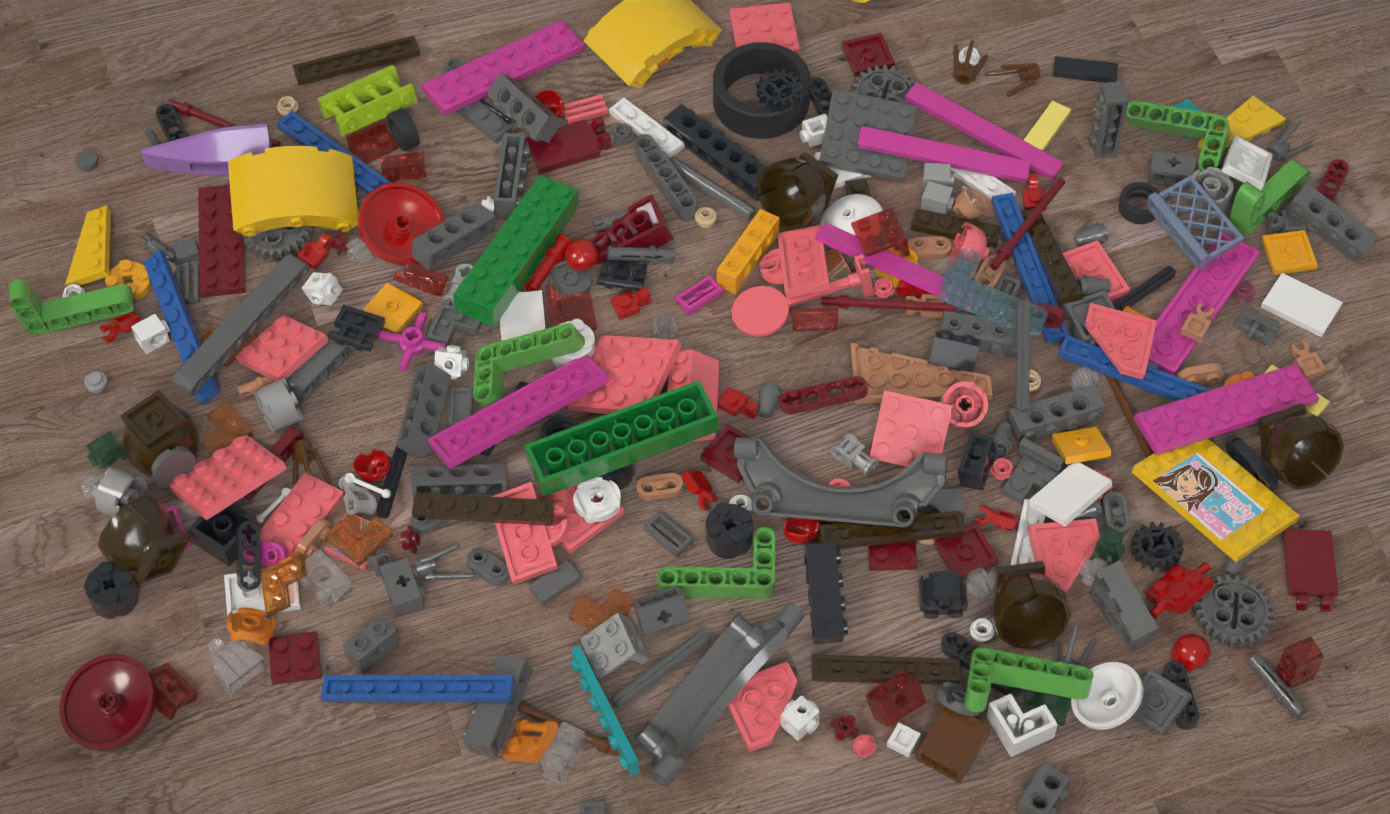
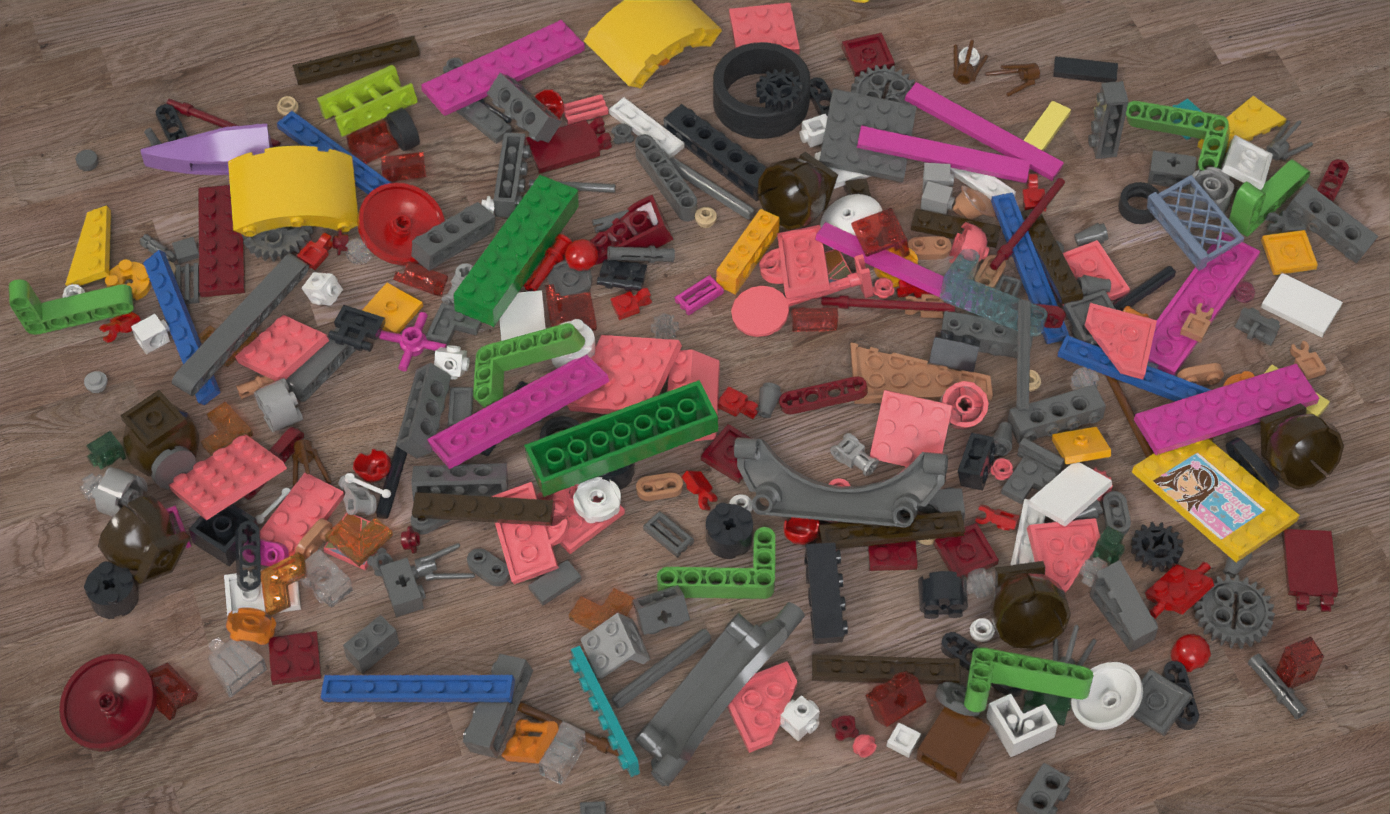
none -> dark grey bar [529,180,616,193]

